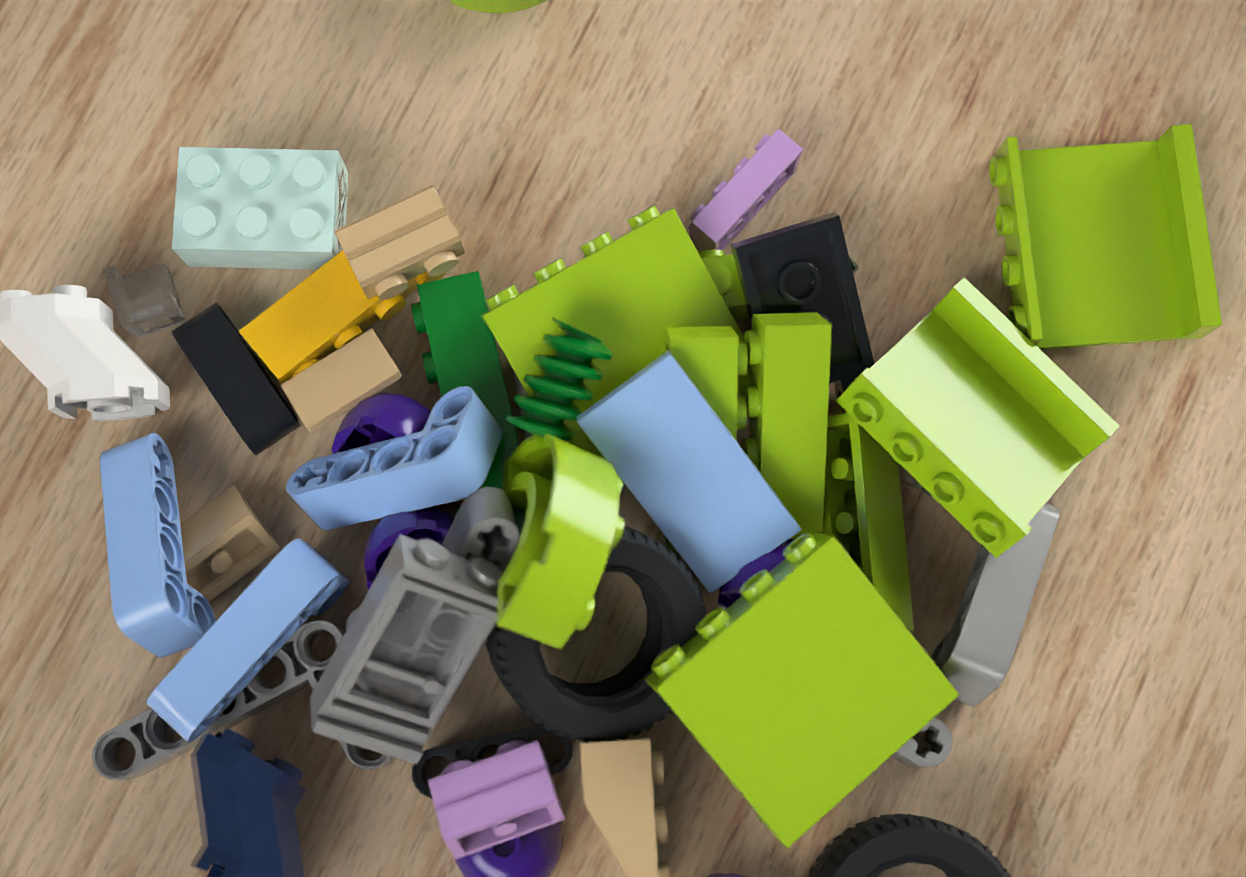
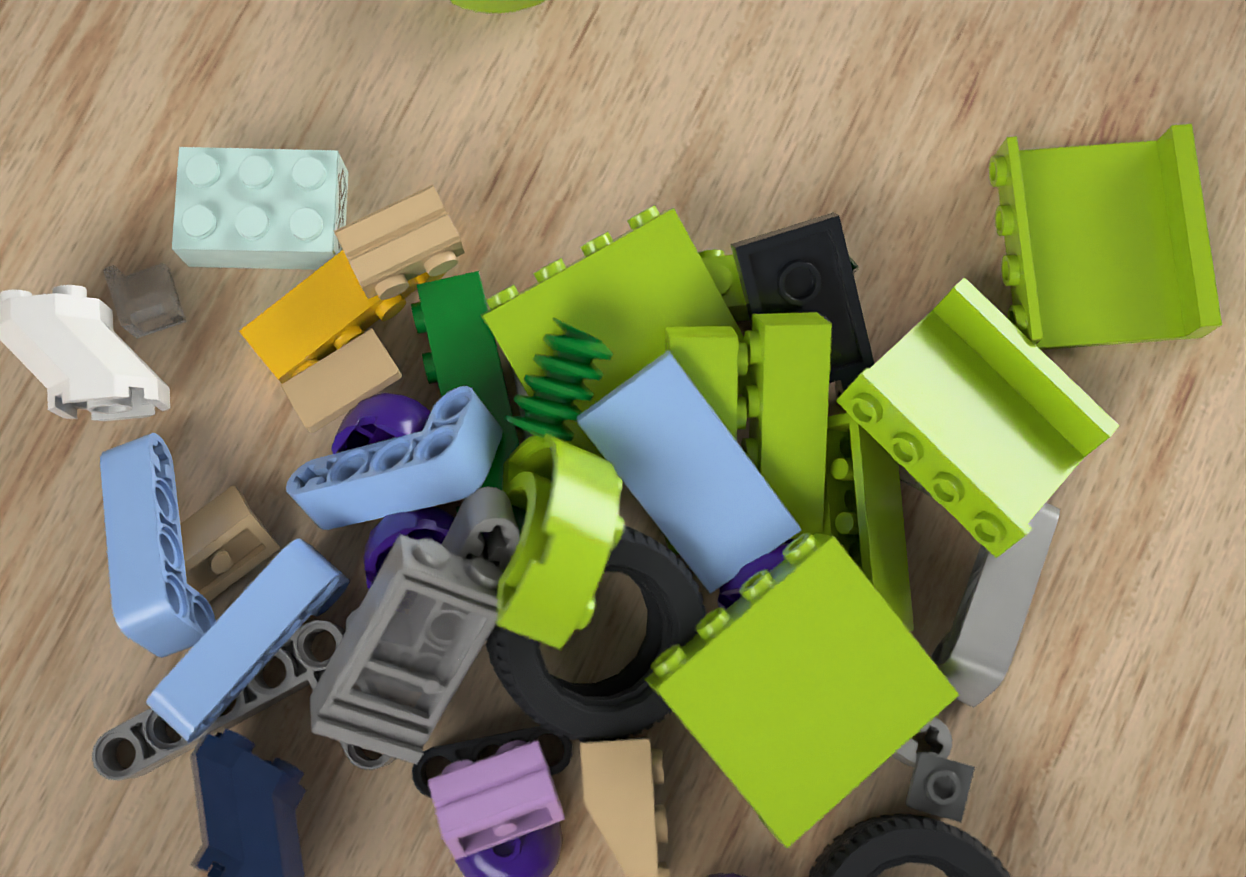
black beam [171,302,301,456] -> none
lavender piece [688,128,803,252] -> none
none -> dark grey bracket [906,752,975,823]

